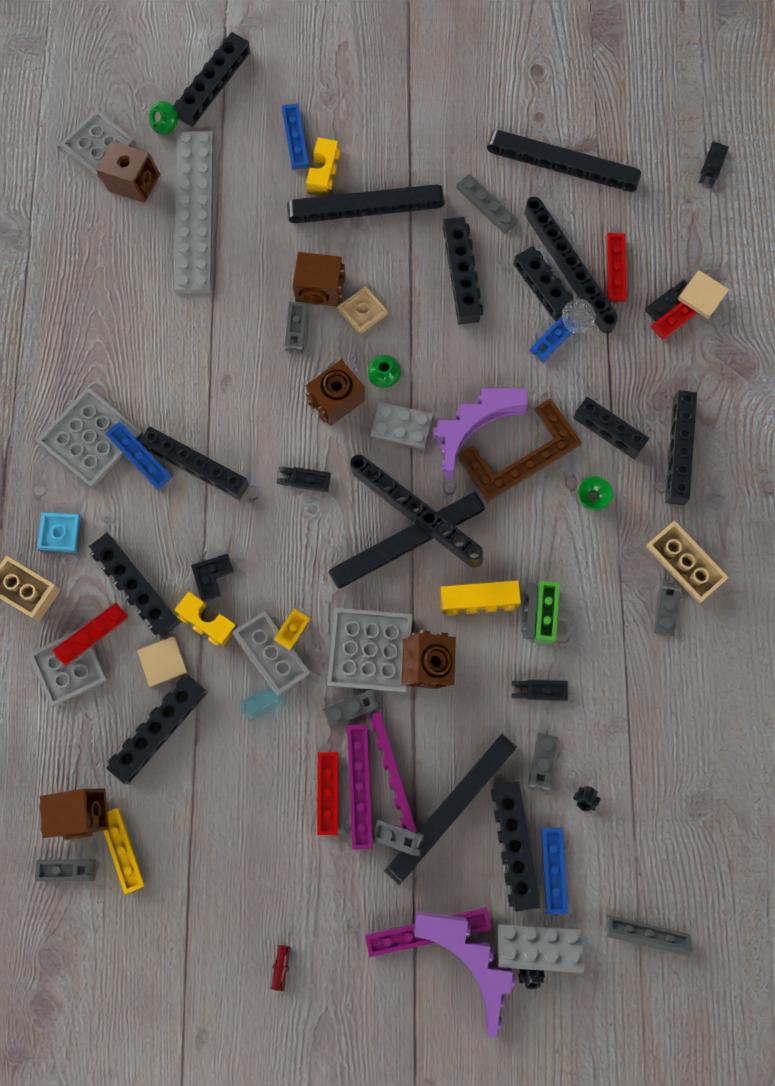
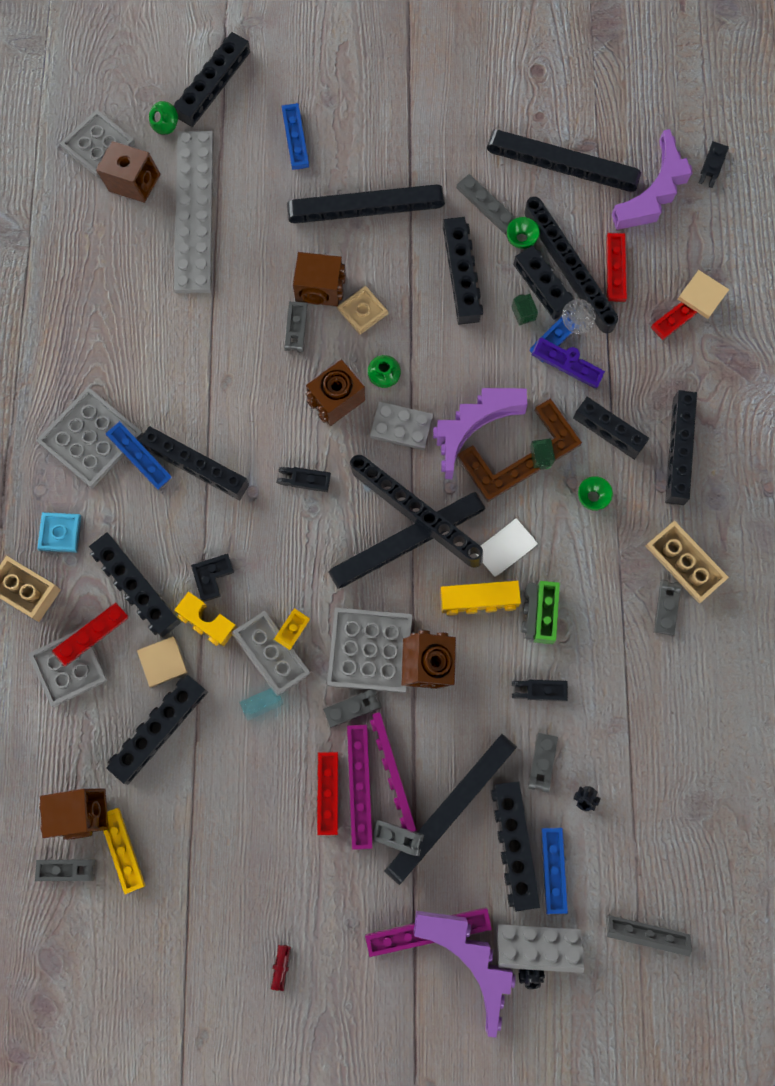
yellow arch [306,137,341,196] -> none
black hinge [645,280,687,322] -> none
none -> white sticker [476,518,538,577]
none -> green piece [507,217,539,249]
none -> clear green brick [512,293,538,326]
none -> clear green brick [530,438,555,470]
none -> dark purple hinge [531,337,605,389]
none -> medium lavender arch [611,129,692,230]

